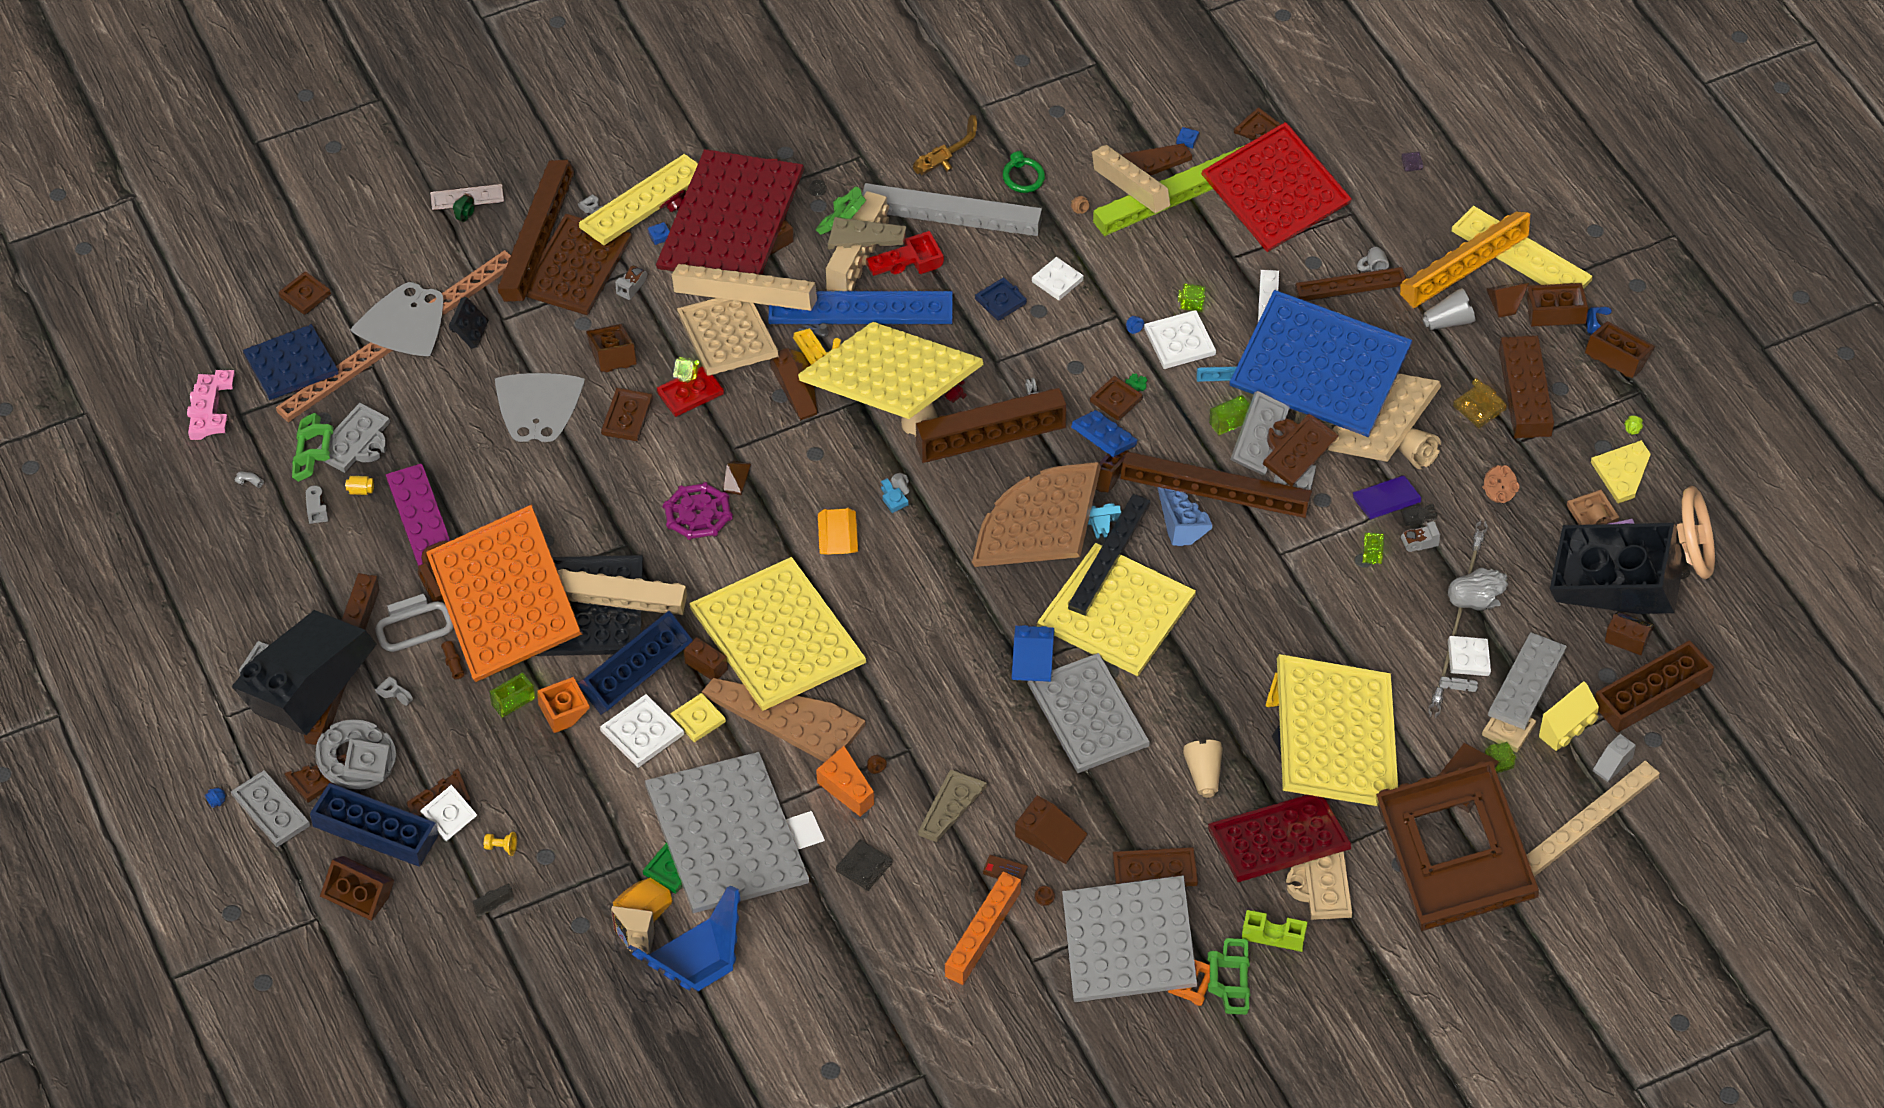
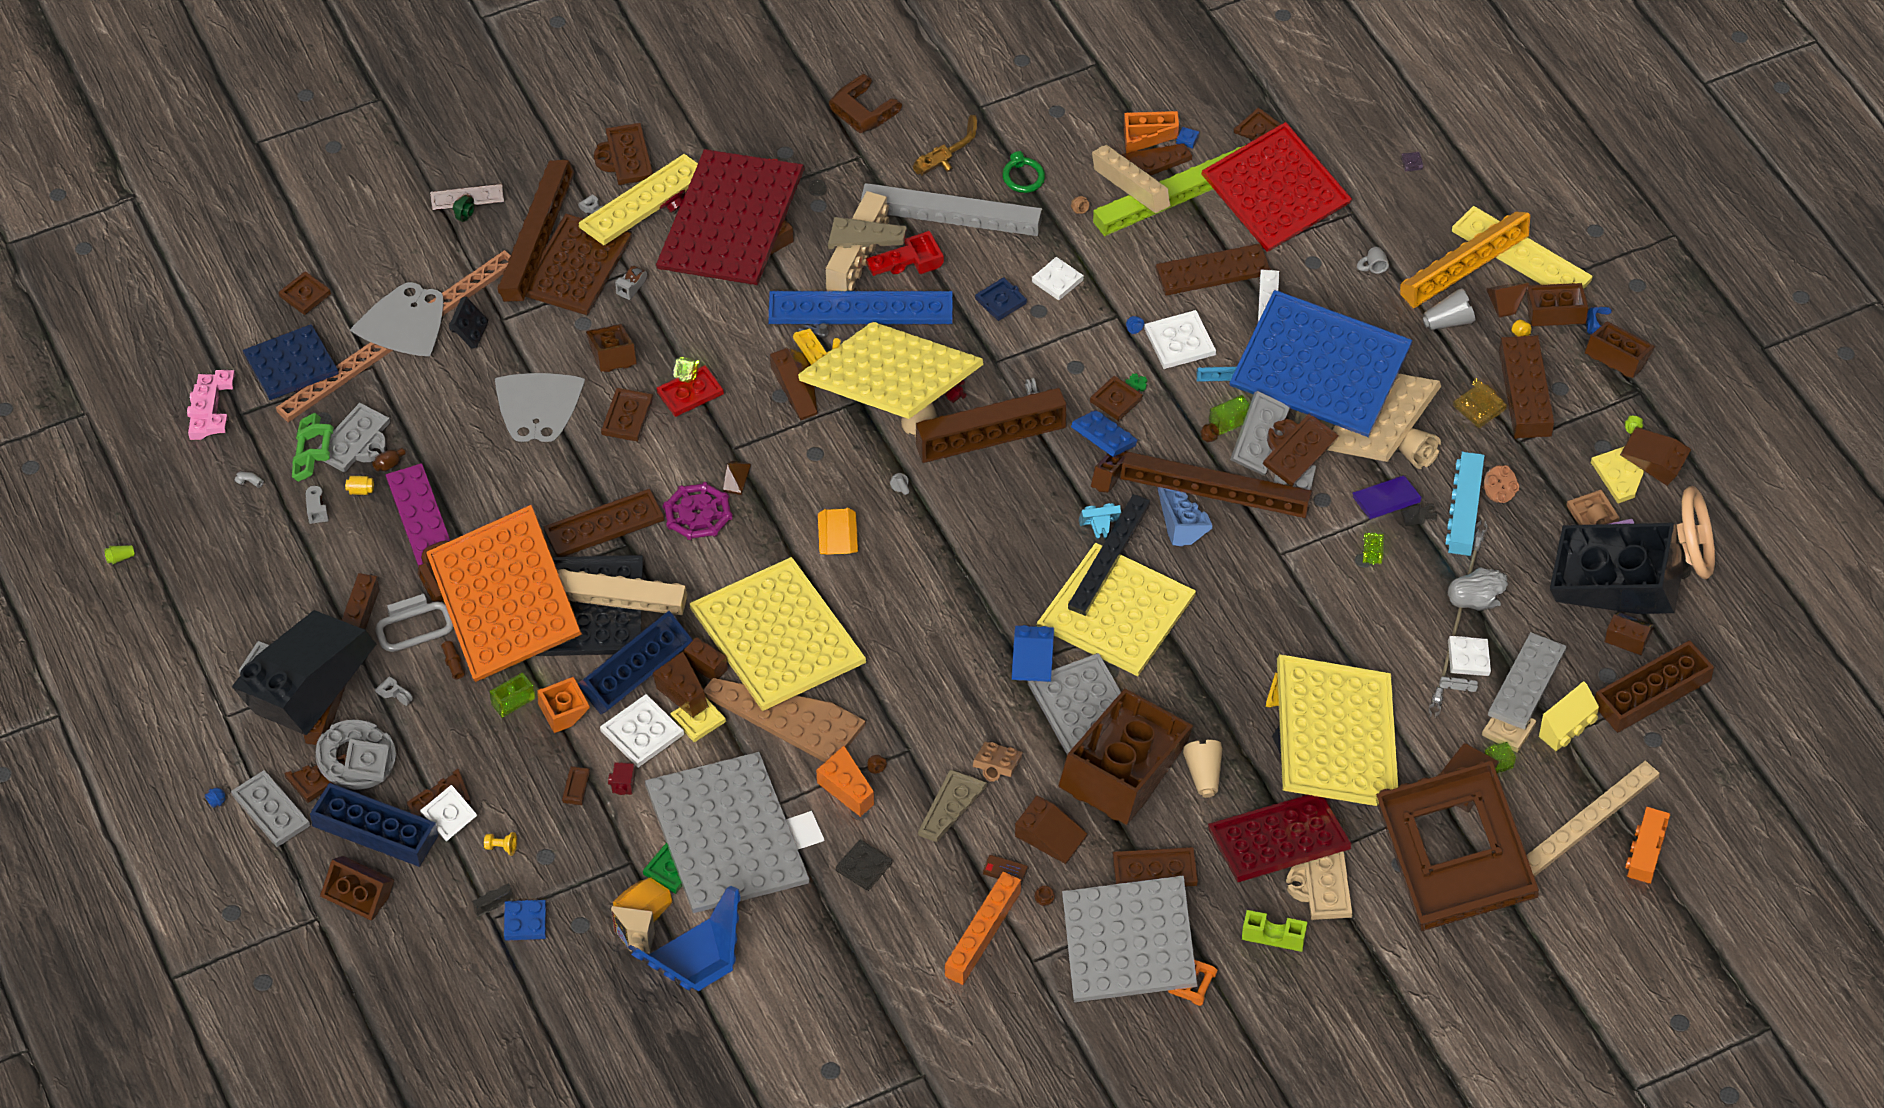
blue plate [648,222,670,245] -> none
tan brick [672,264,817,311] -> none
tan plate [677,298,779,376] -> none
bright green bar [815,187,866,235] -> none
dark azure plate [881,478,908,513] -> none
medium nougat plate [972,462,1101,567] -> none
clear neon green brick [1178,283,1206,312] -> none
bright green bar [1207,938,1250,1015] -> none
reddish brown plate [1295,267,1406,301] -> none
light grey leg [1401,521,1440,552] -> none
light grey slope [1593,734,1636,782] -> none
none -> lime cone [104,545,134,564]
none -> reddish brown plant [372,448,406,472]
none -> blue plate [504,900,546,941]
none -> reddish brown plate [543,489,664,557]
none -> reddish brown tile [562,766,590,805]
none -> reddish brown plate [594,123,653,185]
none -> dark red brick [608,762,635,795]
none -> reddish brown wedge [653,652,708,718]
none -> reddish brown connector [829,74,902,133]
none -> medium nougat plate [973,742,1023,781]
none -> reddish brown slope [1058,688,1193,825]
none -> orange wedge [1124,111,1179,153]
none -> reddish brown plate [1155,244,1270,296]
none -> reddish brown plate [1200,423,1220,442]
none -> medium azure brick [1445,452,1485,556]
none -> yellow piece [1511,320,1532,336]
none -> reddish brown slope [1620,427,1691,486]
none -> orange wedge [1625,807,1670,884]

